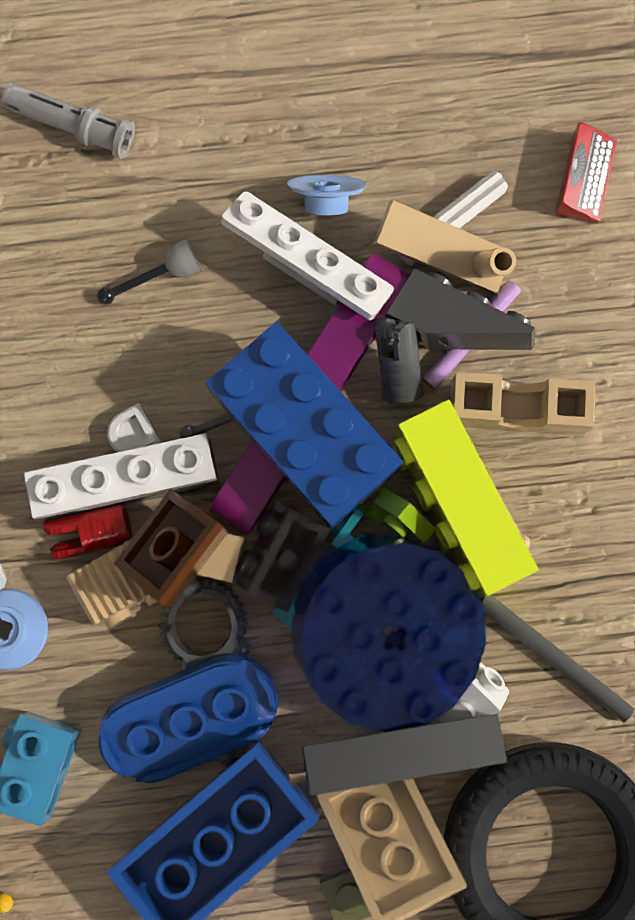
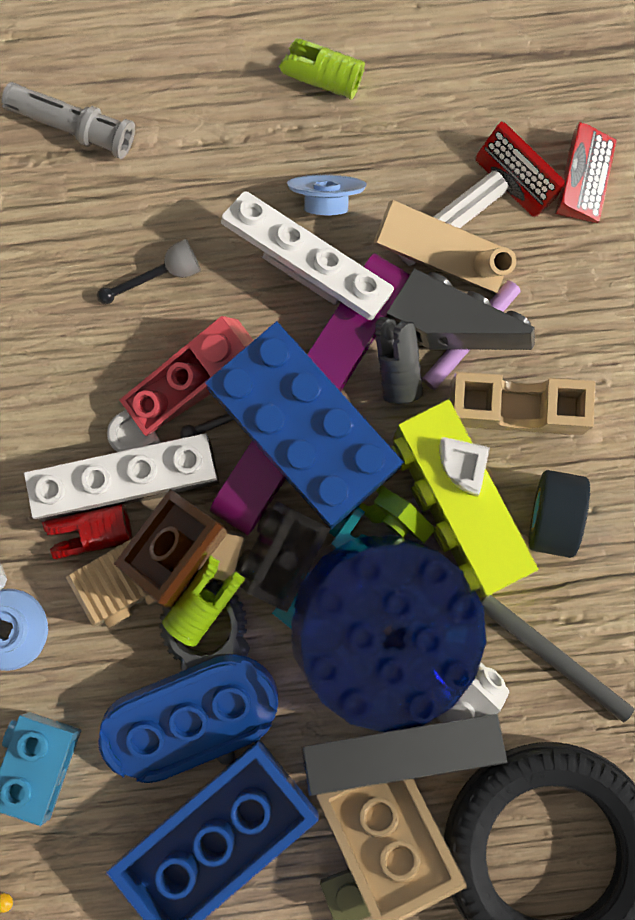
none -> coral slope [120,316,254,436]
none -> lime hinge [162,555,245,646]
none -> lime hinge [278,38,365,100]
none -> white tile [439,437,490,496]
none -> slope [475,121,565,217]
none -> black wheel [529,470,590,558]

